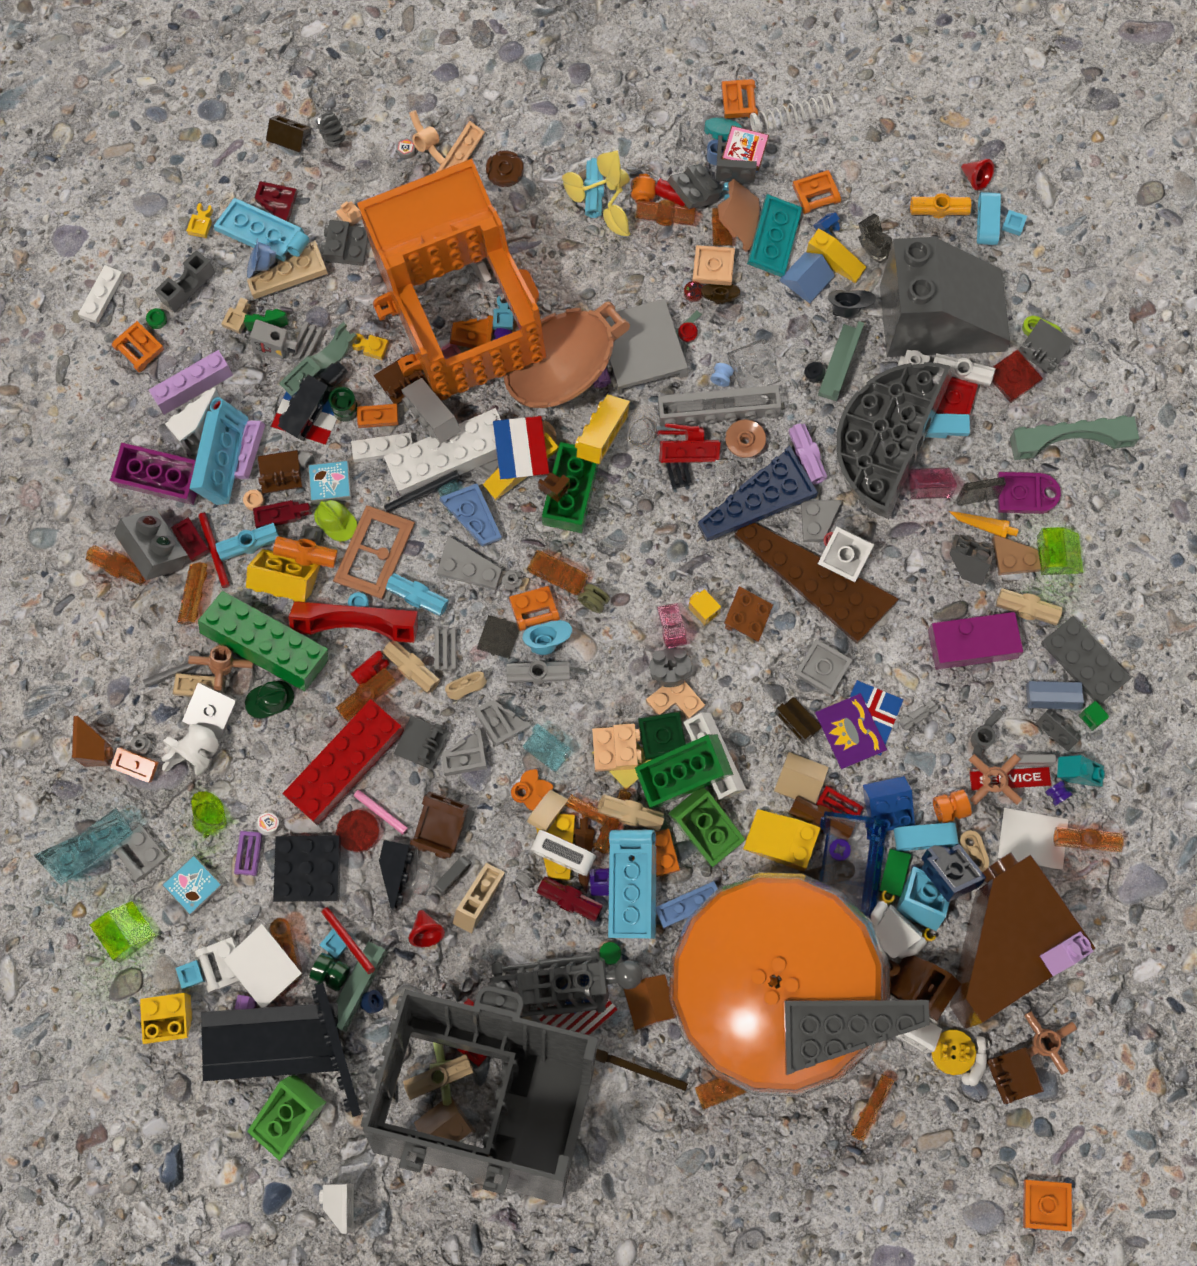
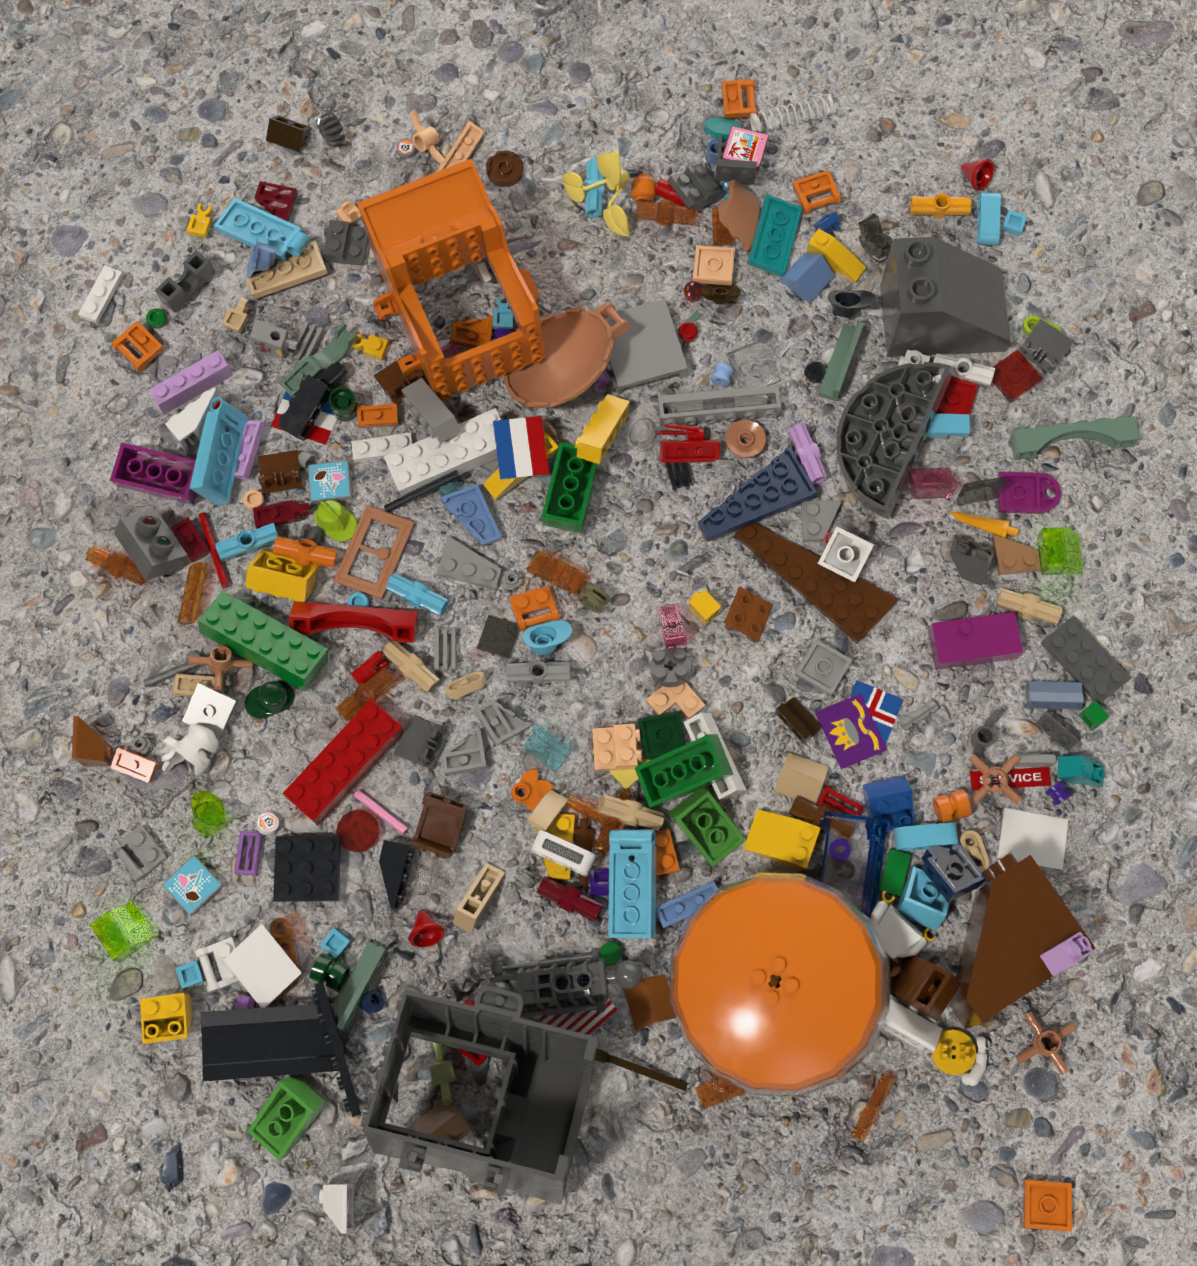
clear light blue wedge [34,808,133,885] -> none
green slope [244,309,289,331] -> none
red bar [321,907,375,974] -> none
tan piece [403,1054,474,1100] -> none
dark grey piece [434,855,472,895] -> none
reddish brown panel [538,473,570,502] -> none
dark grey wing [784,1000,930,1075] -> none
reddish brown hinge [987,1047,1044,1104] -> none
clear orange piece [1053,827,1124,853] -> none

